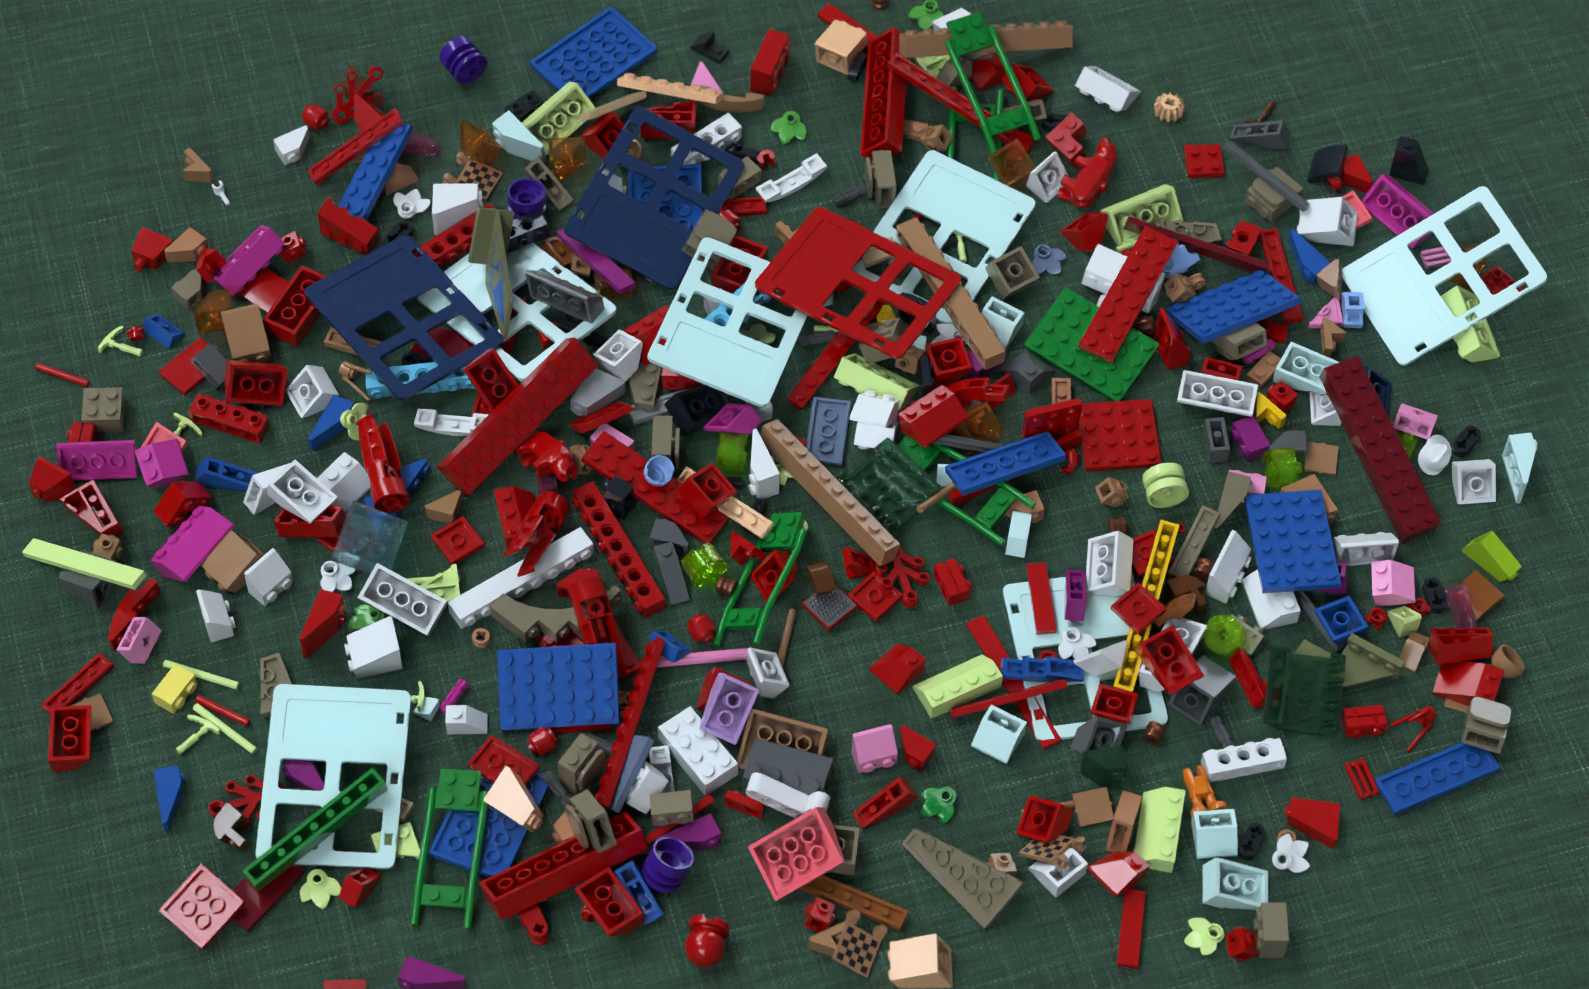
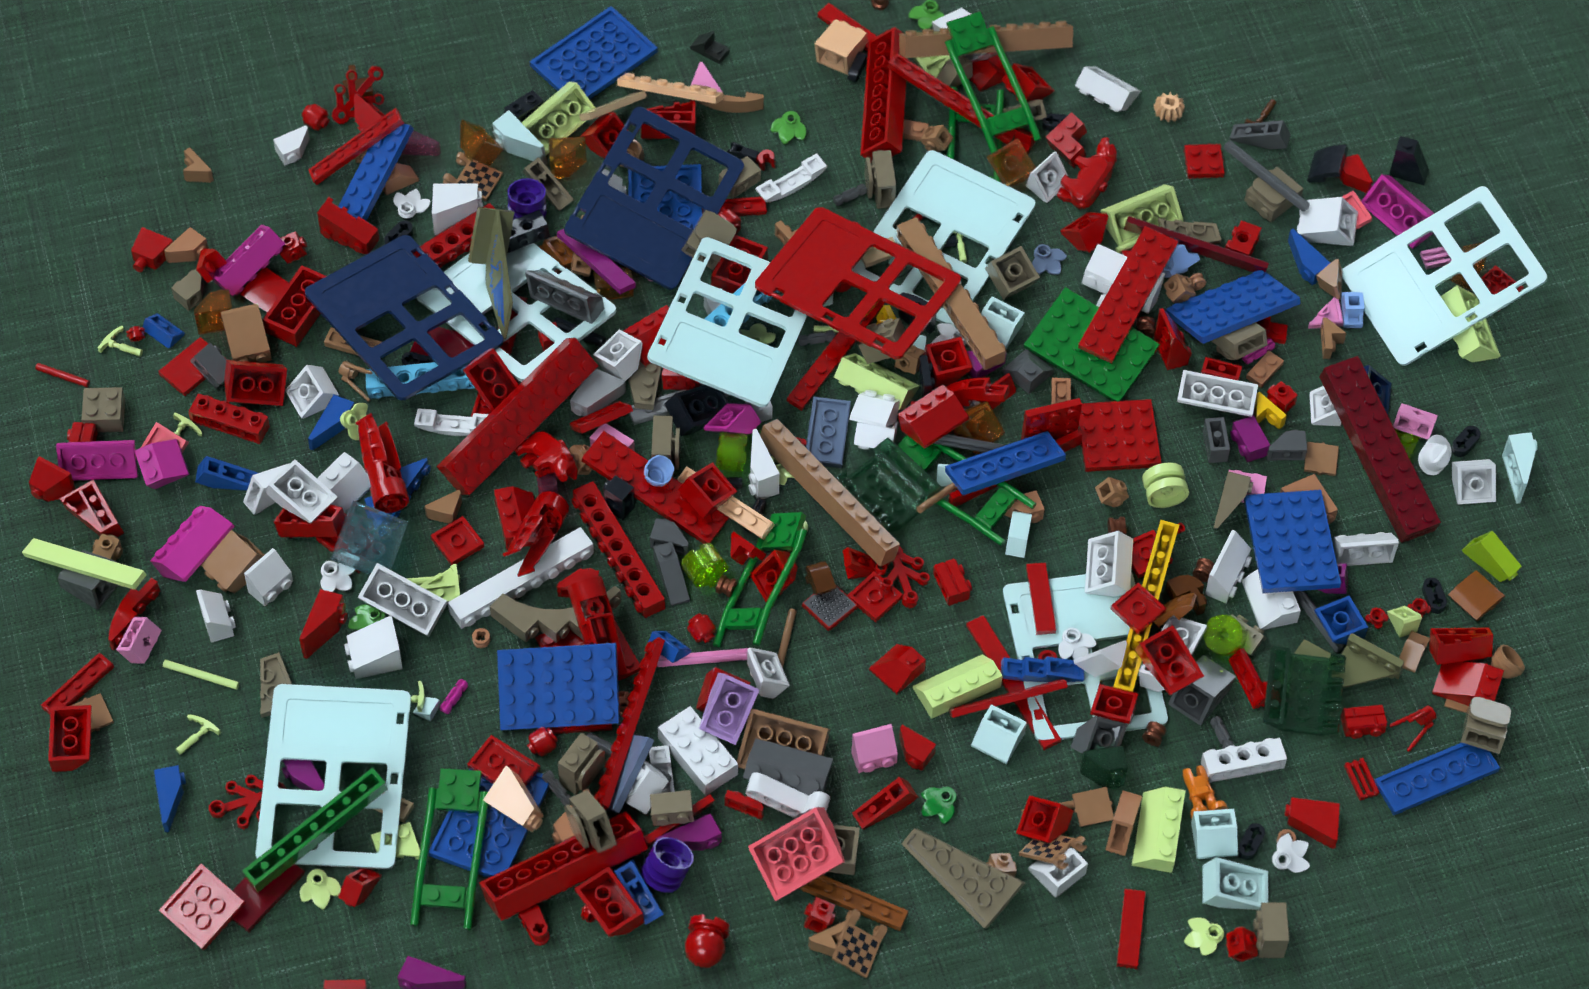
light yellow brick [152,664,197,714] -> none
red brick [153,482,211,527] -> none
yellowish green bar [193,703,257,754] -> none
red bar [195,695,251,727] -> none
white hand [212,181,230,205] -> none
brick [214,802,251,850] -> none
dark purple wheel [439,36,487,84] -> none
white slope [446,705,488,734] -> none
white brick [671,113,742,165] -> none
red brick [750,29,791,97] -> none
light nougat slope [888,934,953,988] -> none
red arm [1062,449,1080,476] -> none
magenta slope [1064,569,1087,622] -> none
slope [1087,851,1150,897] -> none
dark tan tile [1168,505,1220,577] -> none
red tile [1260,228,1303,324] -> none
clear neon green brick [1263,447,1302,488] -> none
light aqua slope [1273,342,1339,393] -> none
red plate [1327,177,1343,191] -> none
bright pink slope [1371,560,1416,607] -> none
clear pink slope [1443,582,1478,628] -> none

